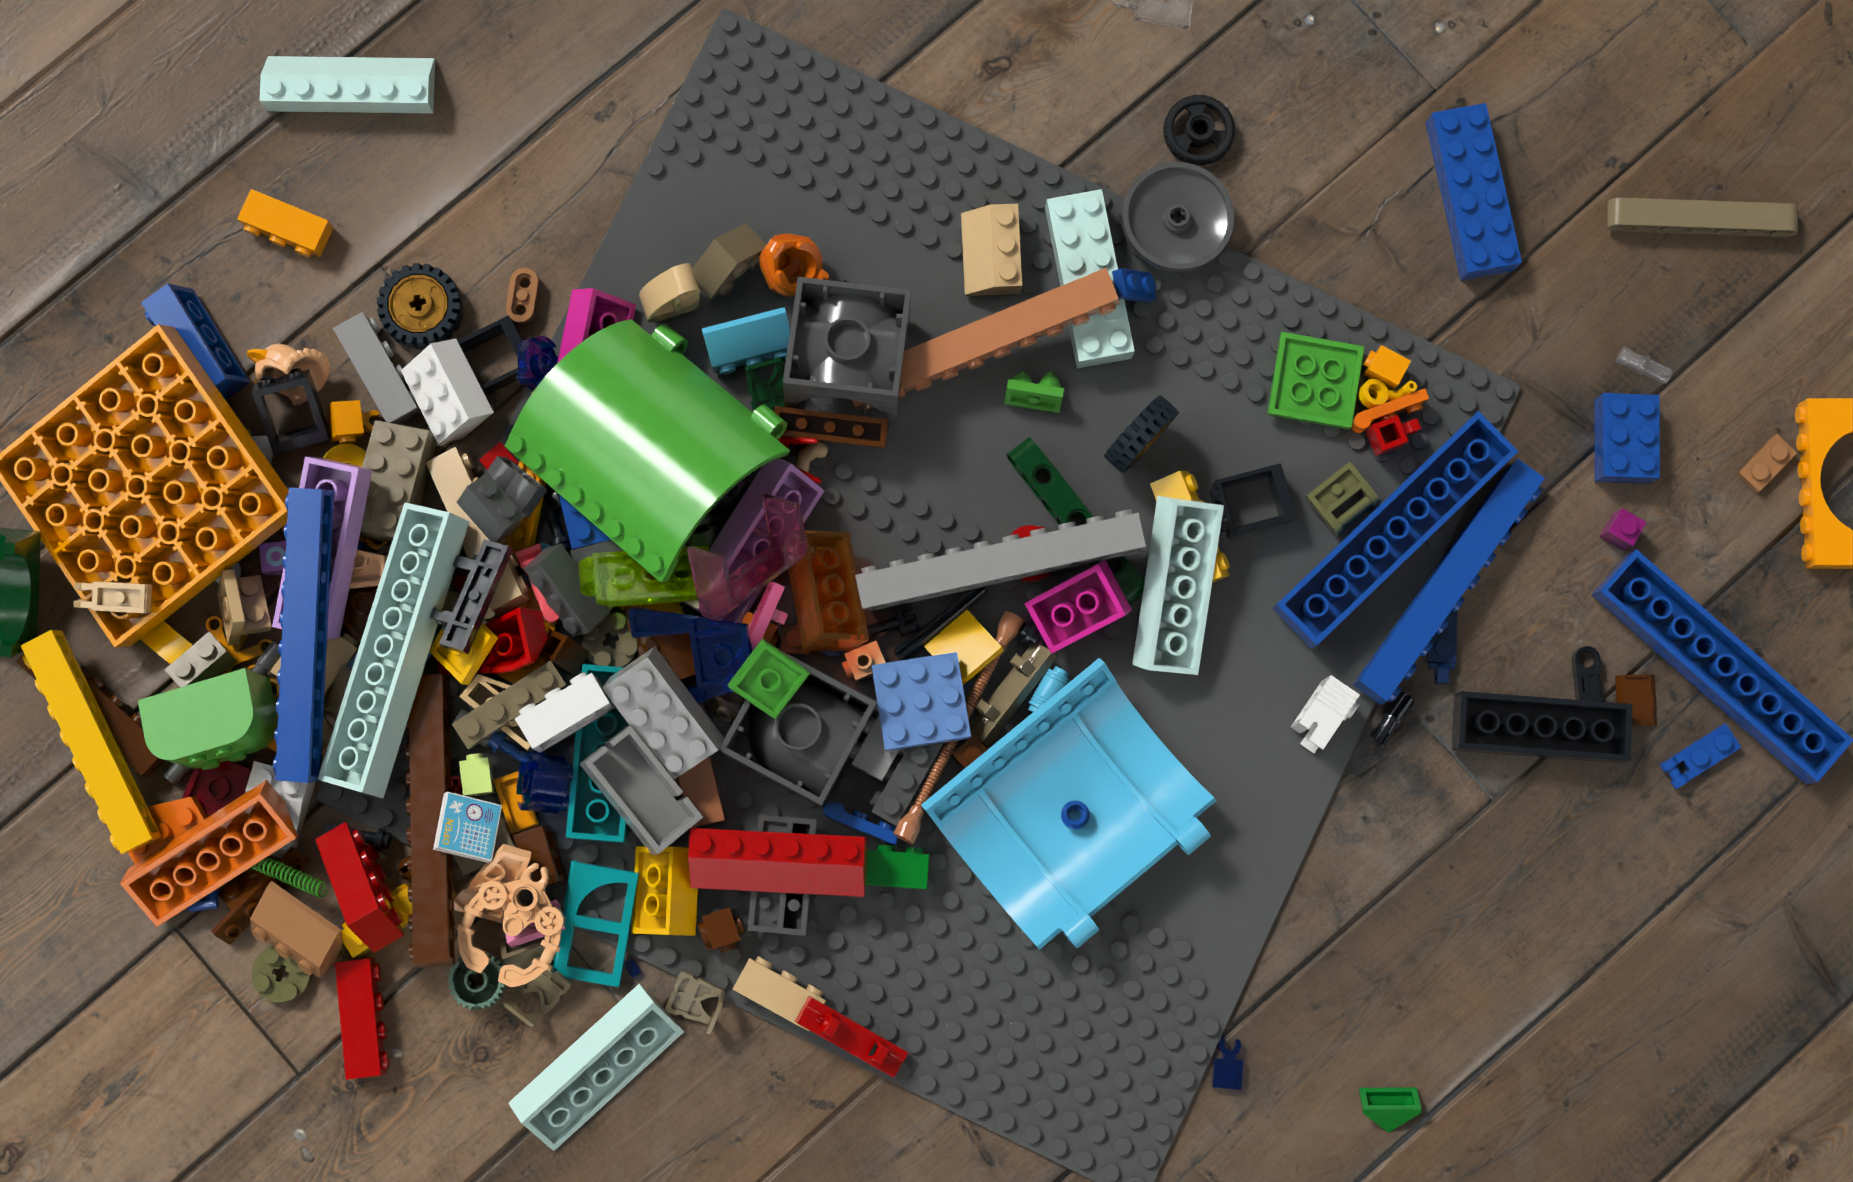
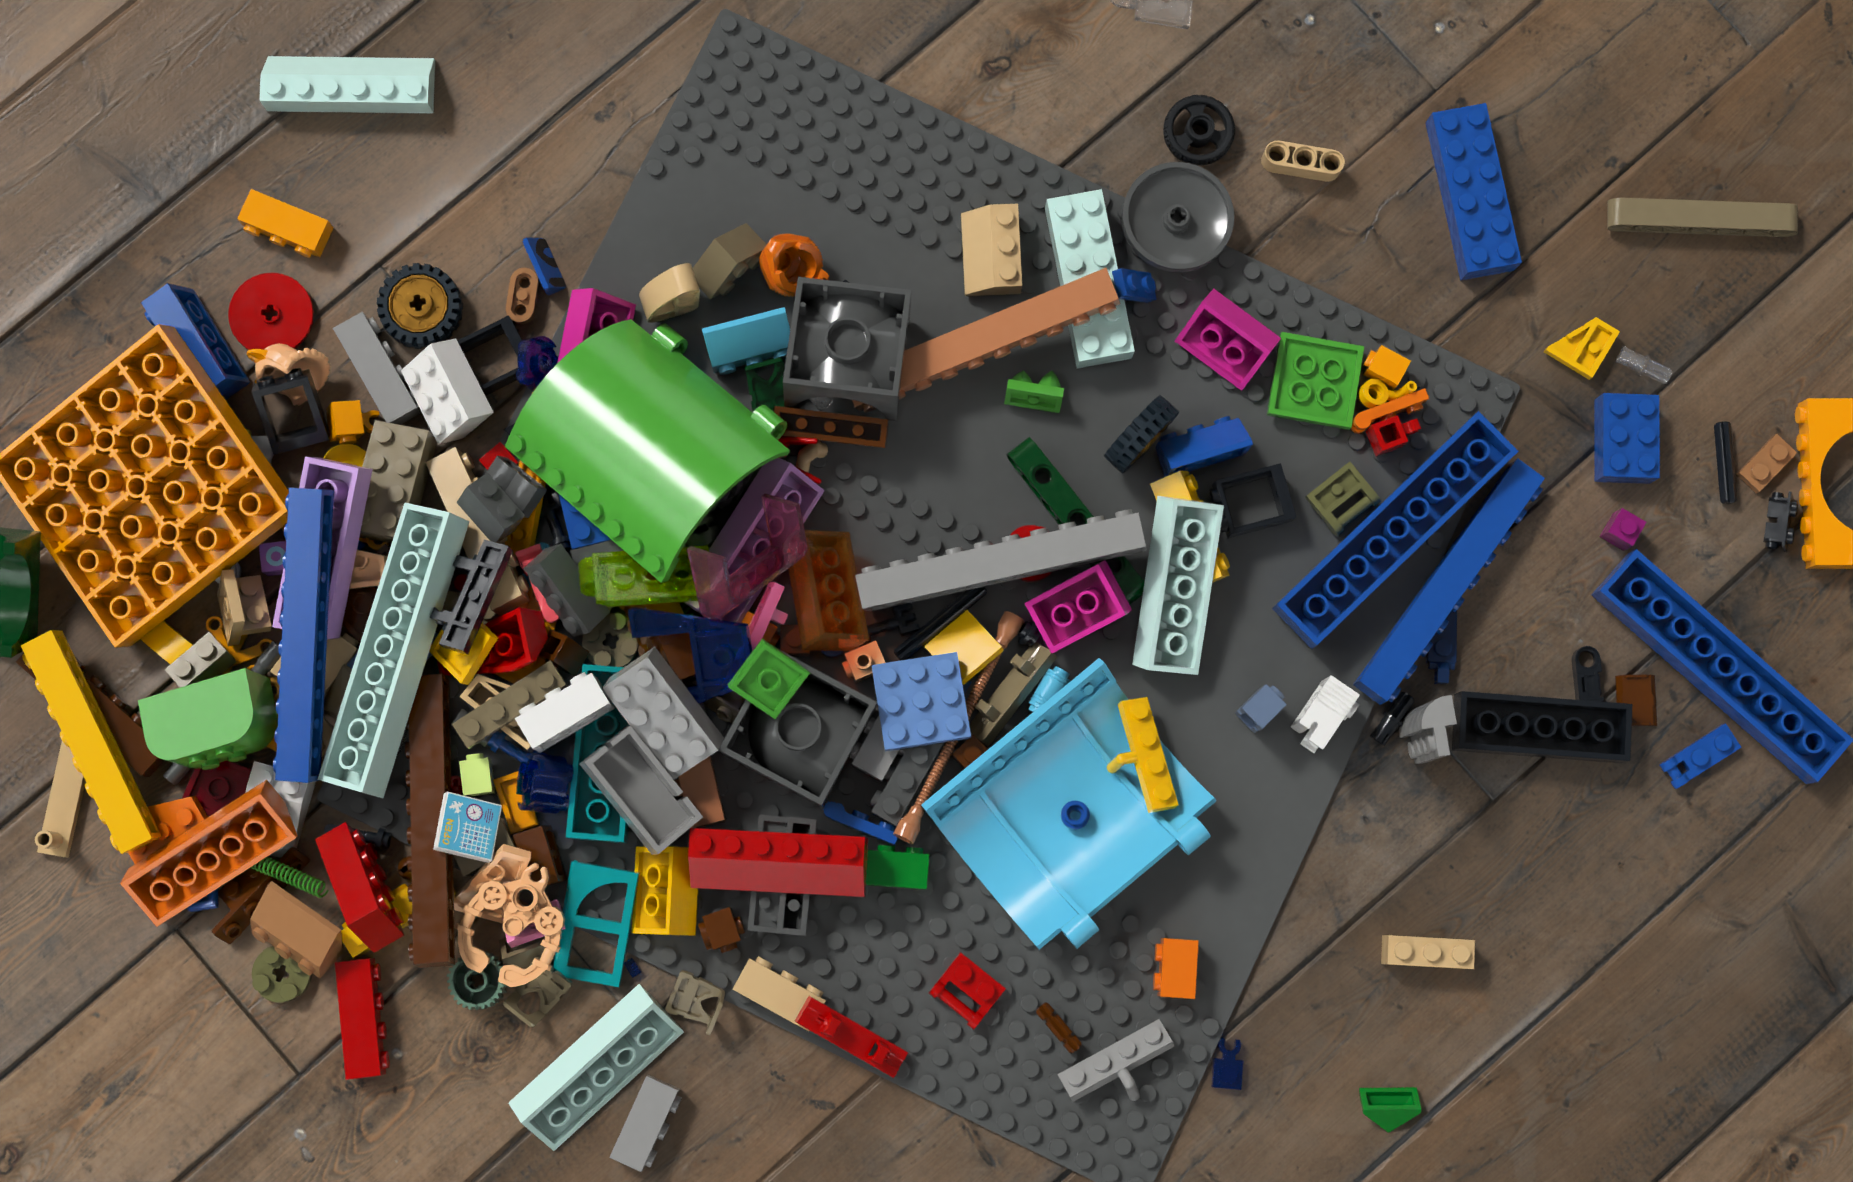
tan hinge [74,581,152,613] -> none
none -> tan piece [35,741,86,858]
none -> red piece [228,273,314,350]
none -> blue slope [522,238,566,296]
none -> light grey brick [609,1075,682,1172]
none -> red plate [929,952,1006,1030]
none -> reddish brown axle [1036,1002,1082,1054]
none -> light grey plate [1058,1019,1174,1102]
none -> yellow plate [1107,697,1179,813]
none -> orange brick [1153,938,1199,999]
none -> blue slope [1155,416,1253,477]
none -> dark pink slope [1175,288,1281,391]
none -> sand blue brick [1235,684,1287,733]
none -> tan beam [1261,141,1345,182]
none -> tan brick [1381,935,1475,969]
none -> light grey brick [1399,695,1457,764]
none -> yellow wing [1544,317,1620,380]
none -> black axle [1714,421,1737,504]
none -> black hinge [1763,491,1798,552]

